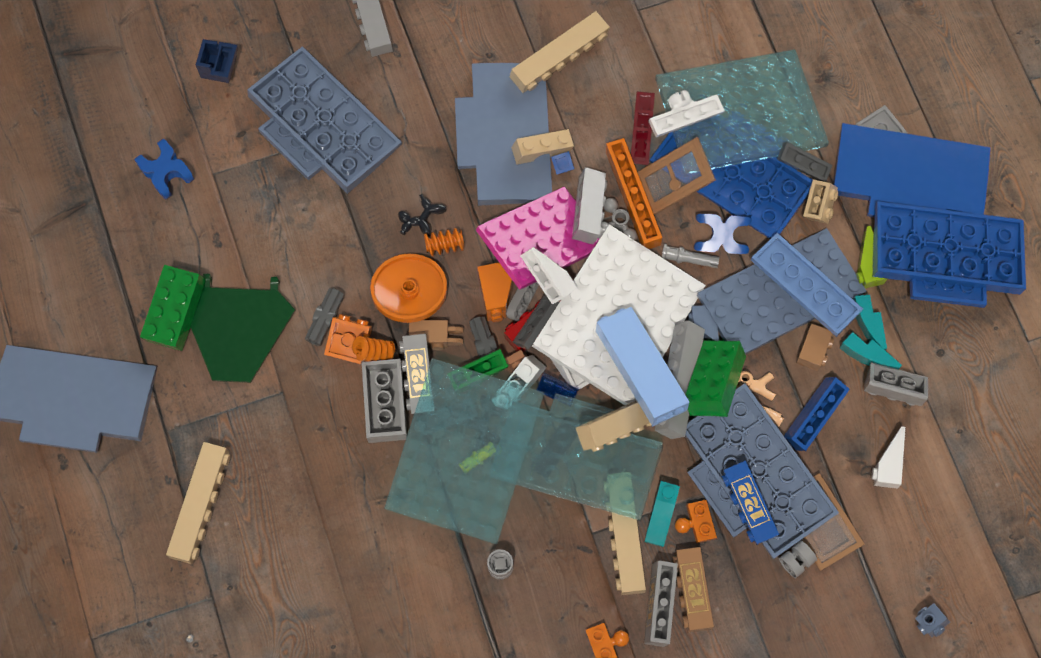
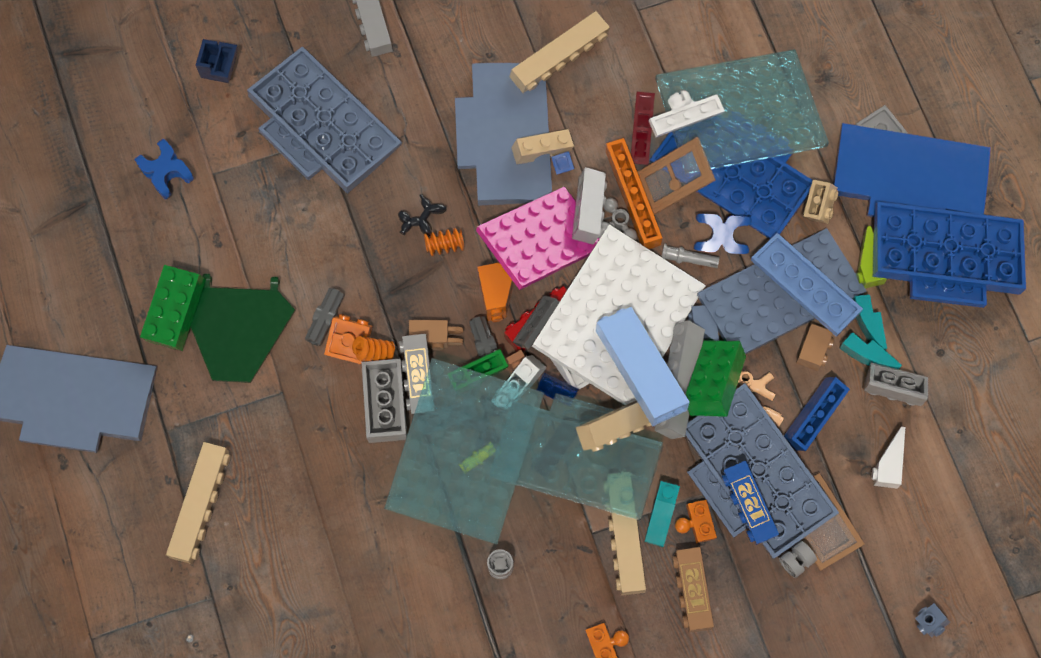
orange dish [370,254,447,323] -> none
light grey beam [507,282,539,321] -> none
white slope [520,247,577,304] -> none
light grey brick [644,560,678,647] -> none
dark grey plate [777,142,832,182] -> none

